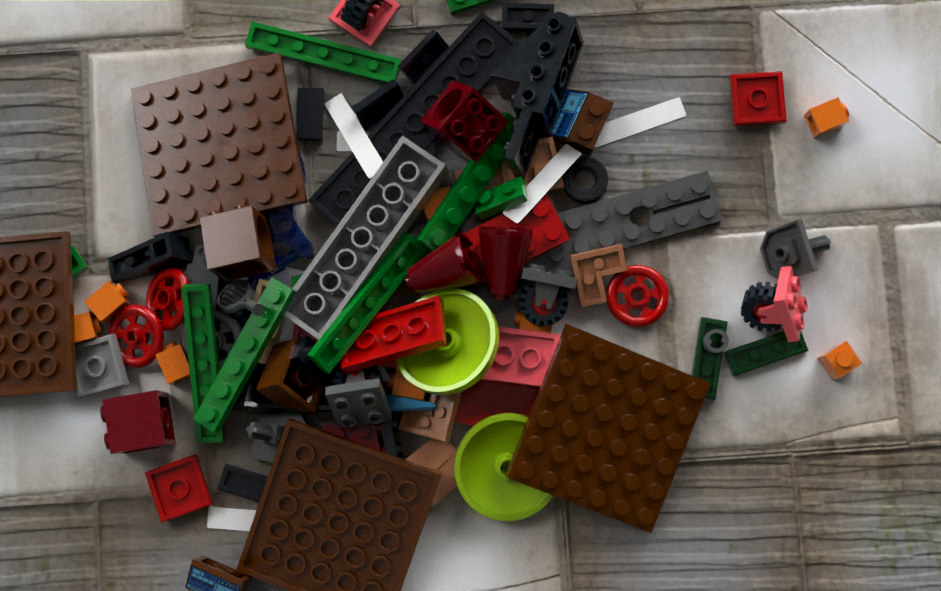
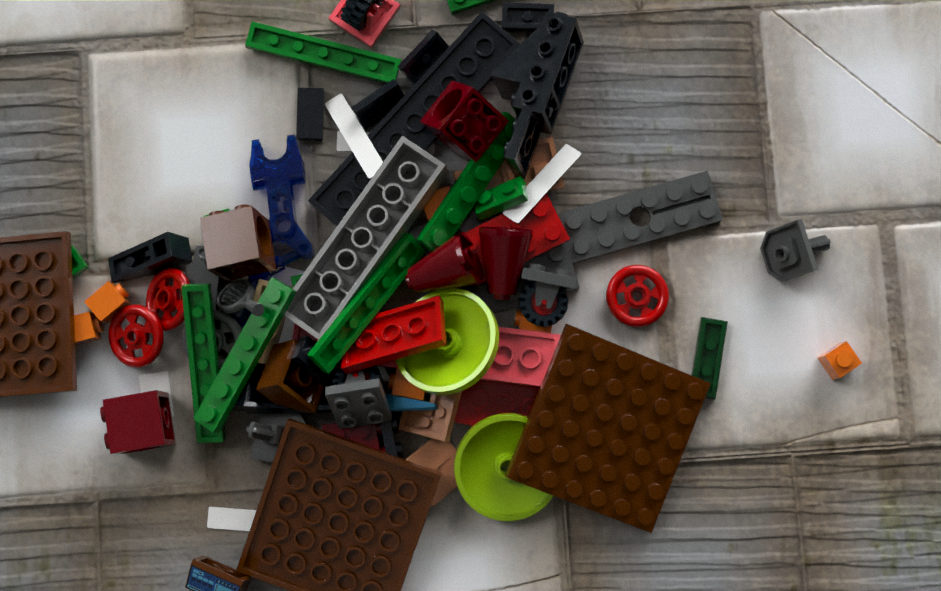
light grey plate [75,334,130,399] -> none
reddish brown plate [131,52,308,237] -> none
red plate [144,454,214,523] -> none
orange brick [156,342,190,385] -> none
black tile [217,464,268,502] -> none
reddish brown slope [543,89,614,156] -> none
black tyre [562,156,609,204] -> none
nougat plate [569,244,627,308] -> none
white sticker [595,97,686,147] -> none
dark grey bush [703,329,729,354] -> none
dark green tile [723,331,808,377] -> none
red plate [729,71,787,127] -> none
coral plate [741,266,808,342] -> none
orange brick [804,97,849,138] -> none

